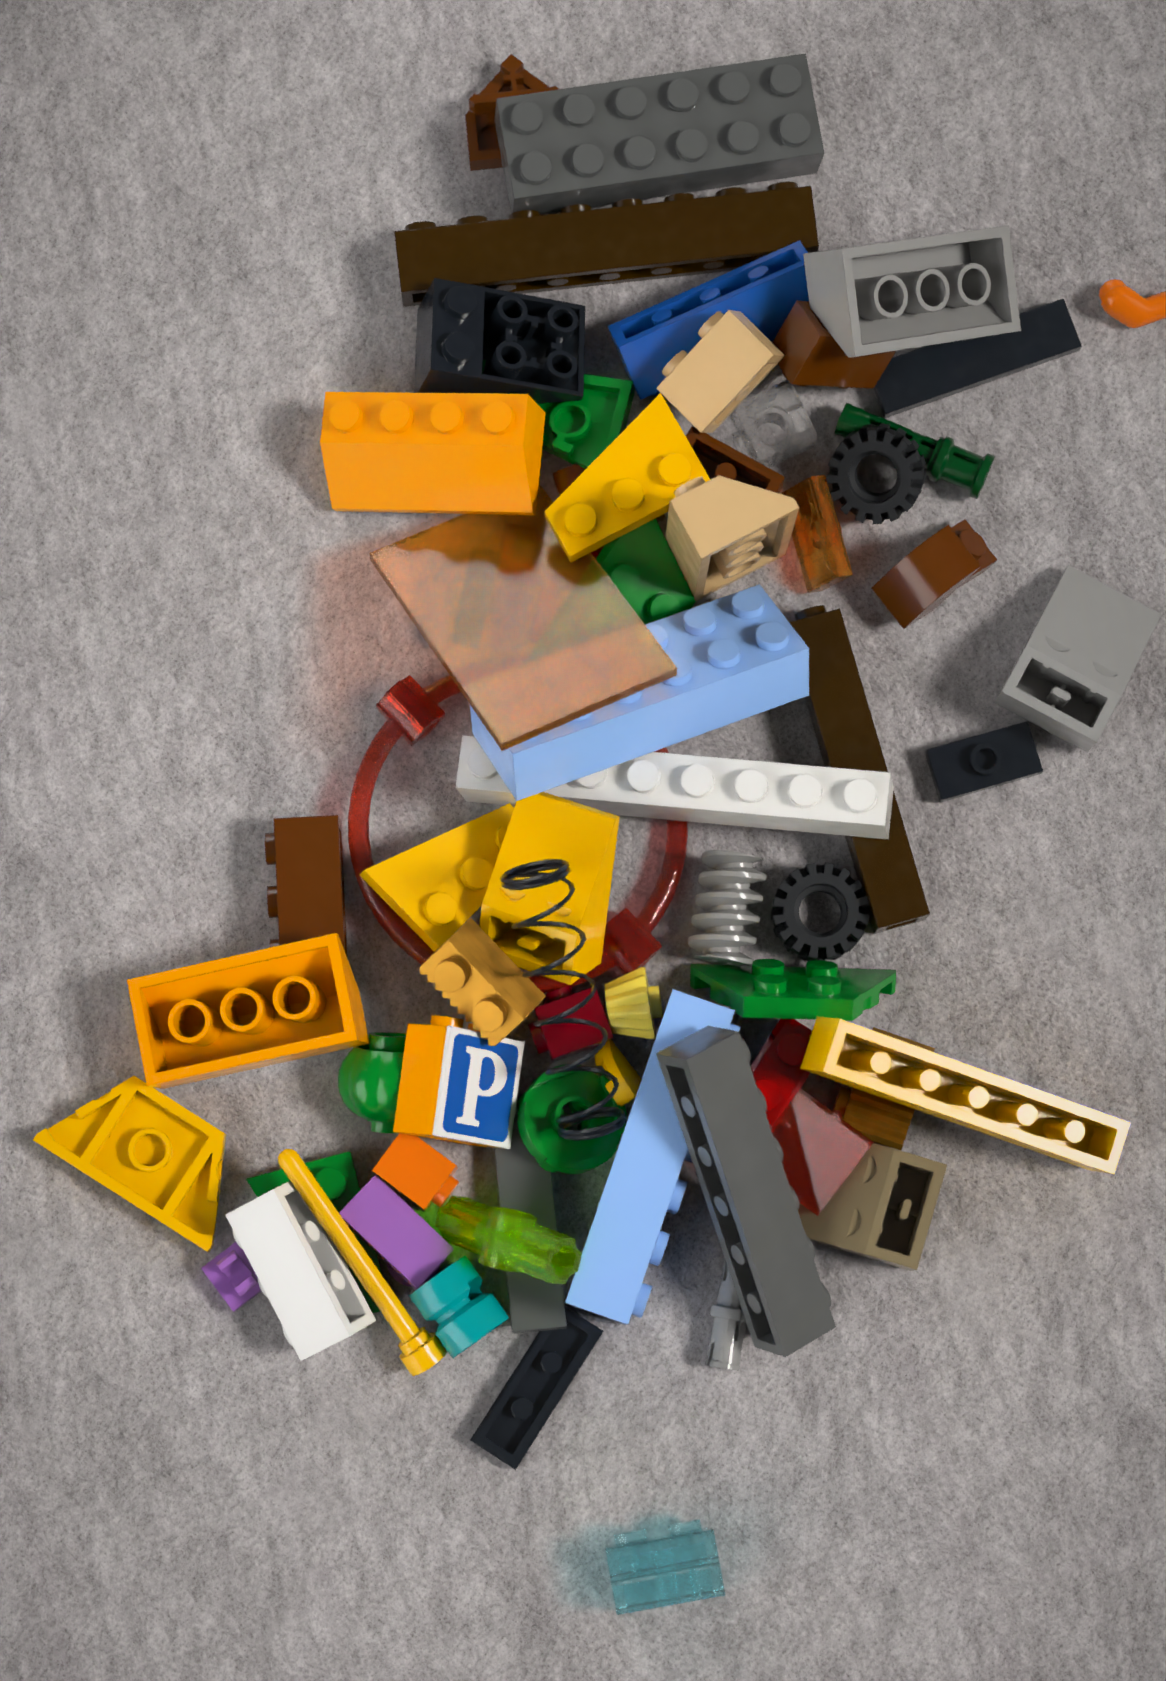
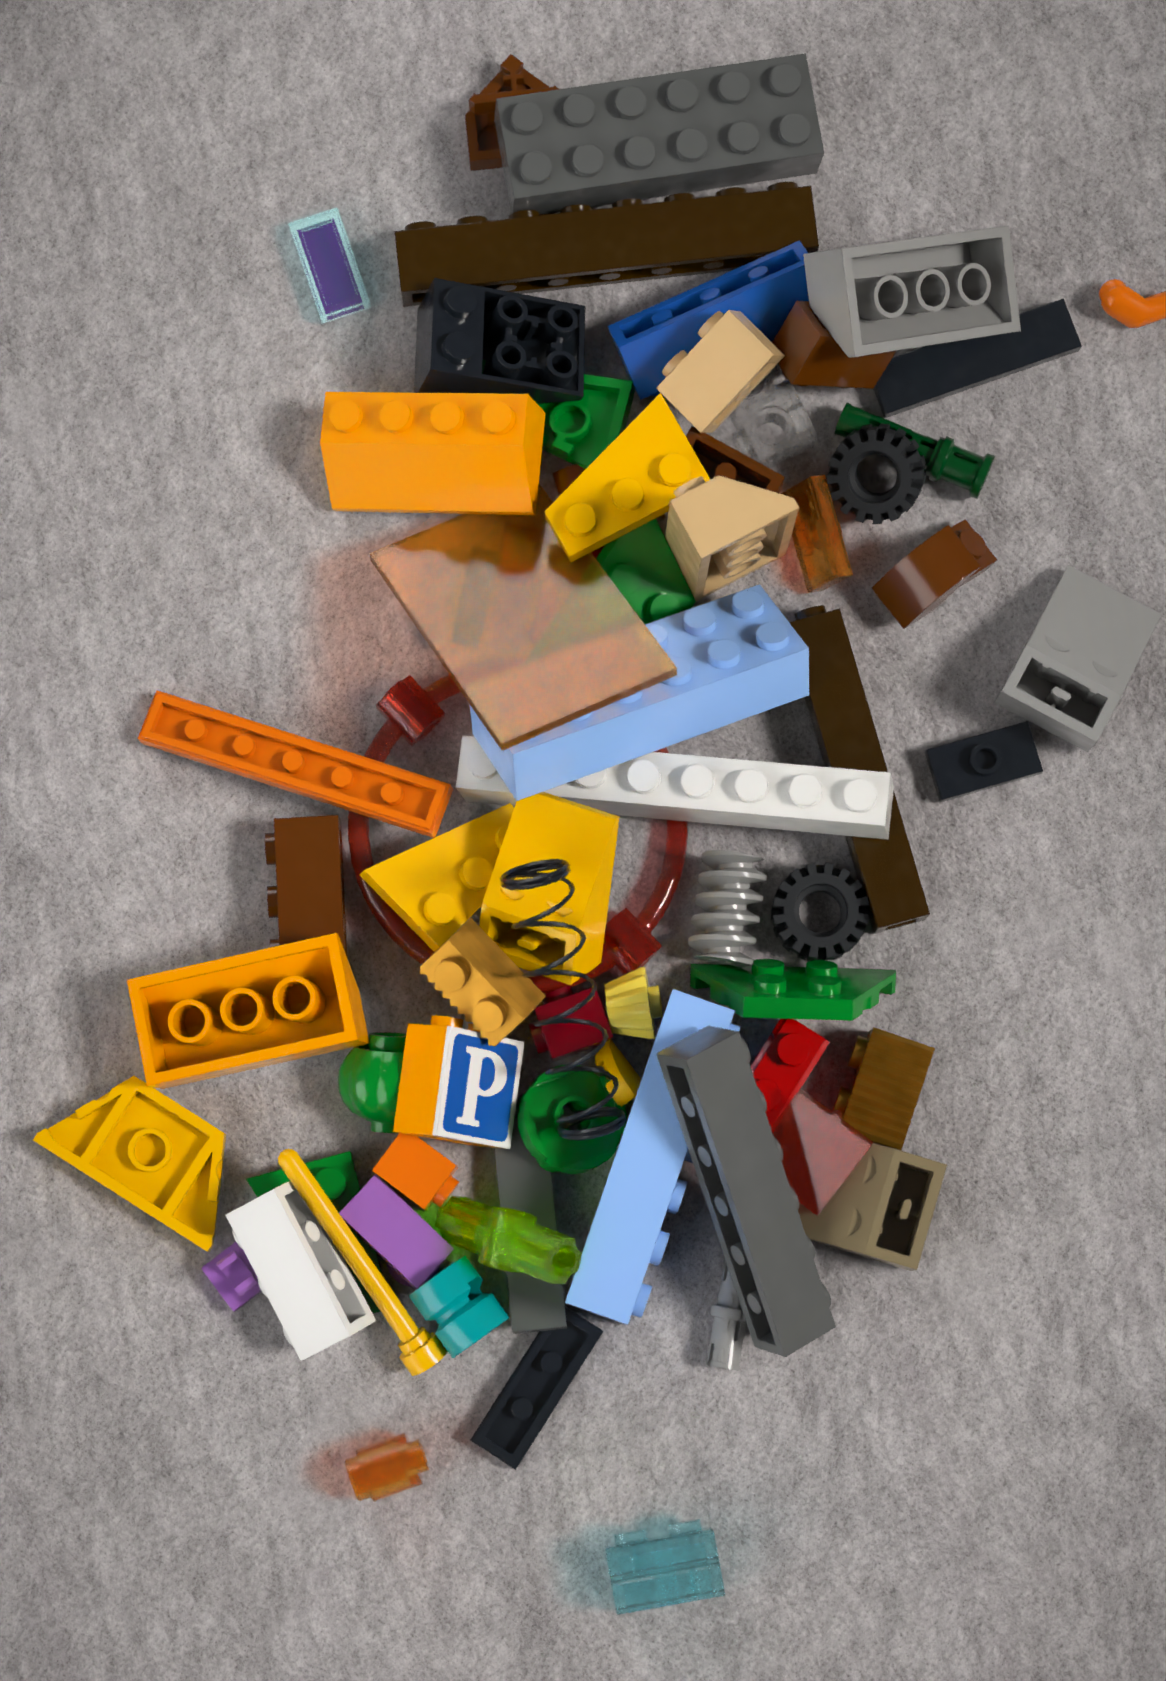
yellow brick [800,1017,1130,1174] -> none
none -> orange tile [137,690,454,838]
none -> clear light blue tile [288,207,371,324]
none -> clear orange brick [345,1432,430,1502]

